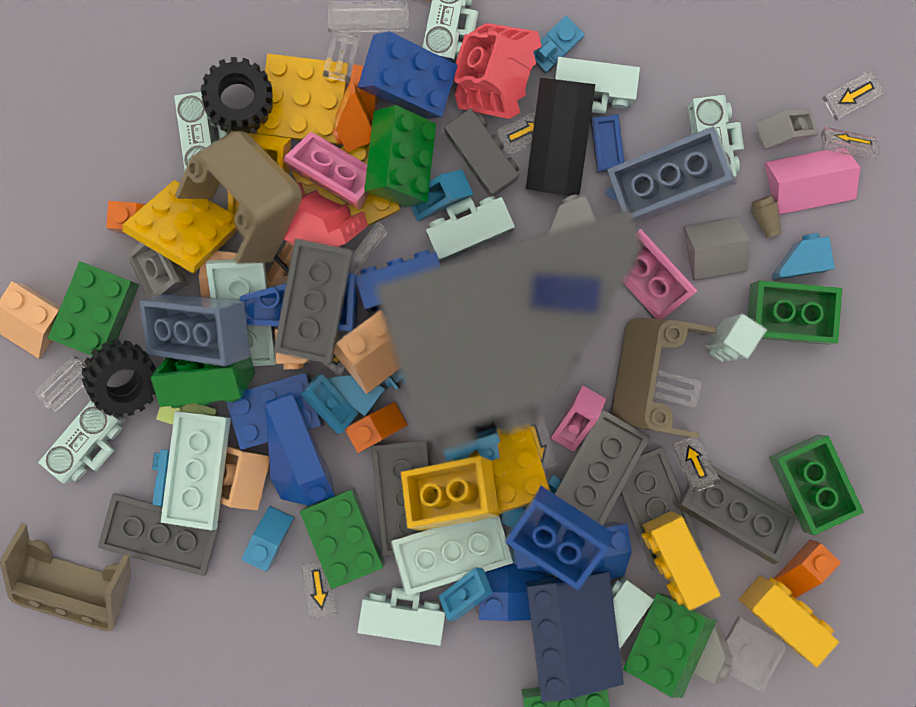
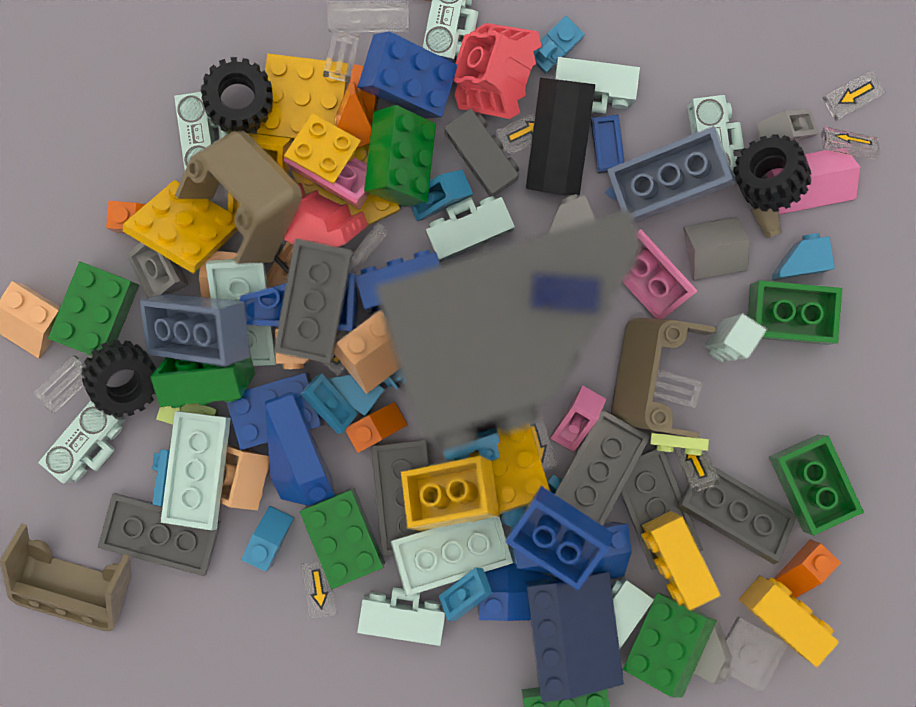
none -> yellow hinge [284,113,361,184]
none -> yellowish green plate [651,433,709,455]
none -> black tyre [734,134,812,212]

